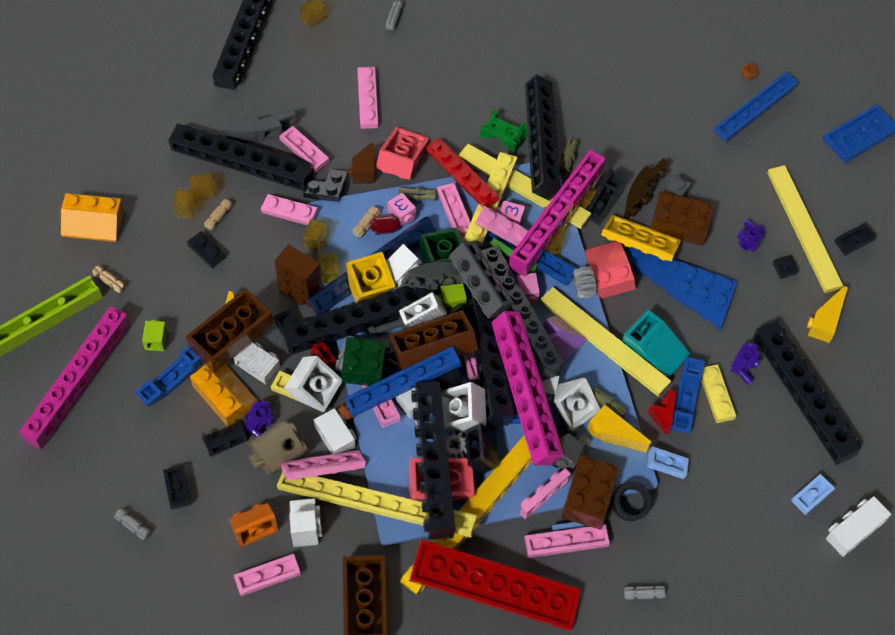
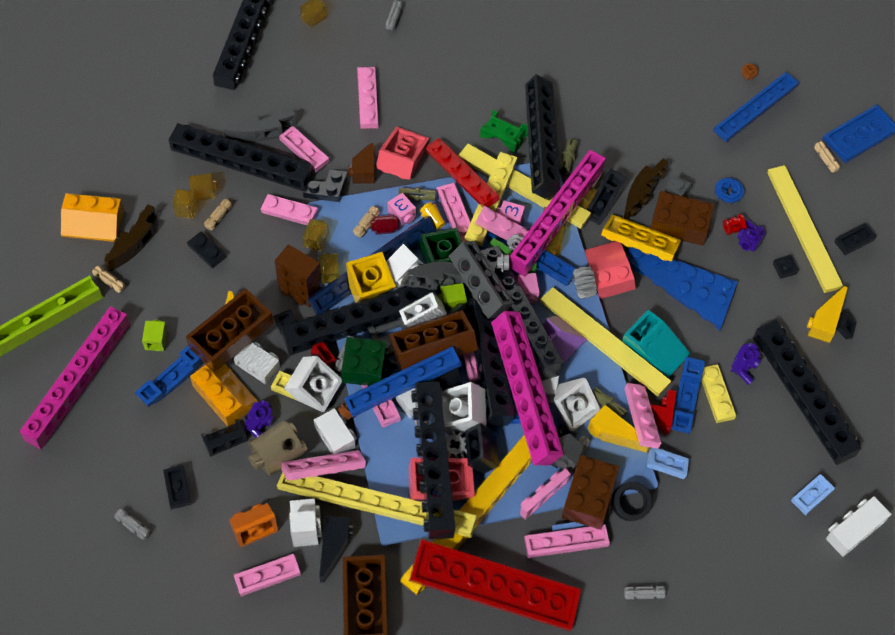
none -> dark brown slope [104,204,157,271]
none -> black slope [319,516,354,583]
none -> yellow cone [420,202,446,230]
none -> light grey plate [497,253,509,272]
none -> light grey plate [507,234,523,251]
none -> bright pink plate [624,383,661,449]
none -> blue gear [714,178,744,204]
none -> red bush [723,214,746,235]
none -> tan axle [814,141,840,173]
none -> black plate [836,312,856,339]

